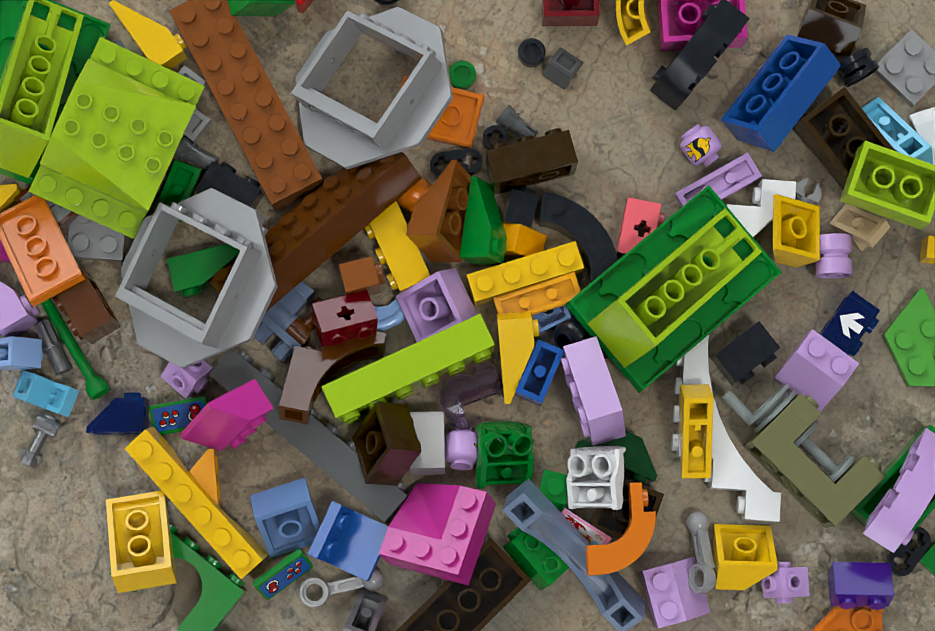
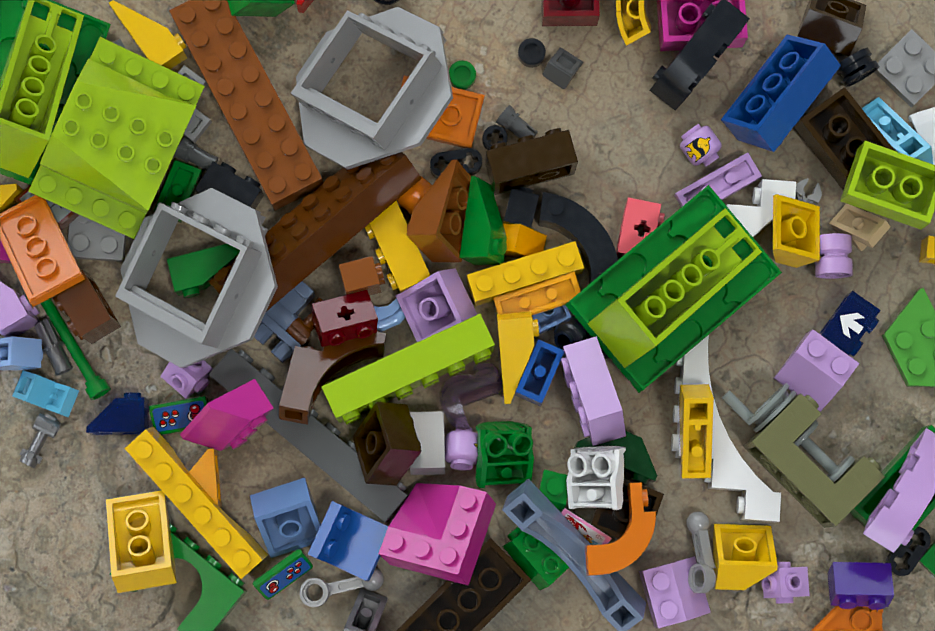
black brick [711,321,780,385] -> none

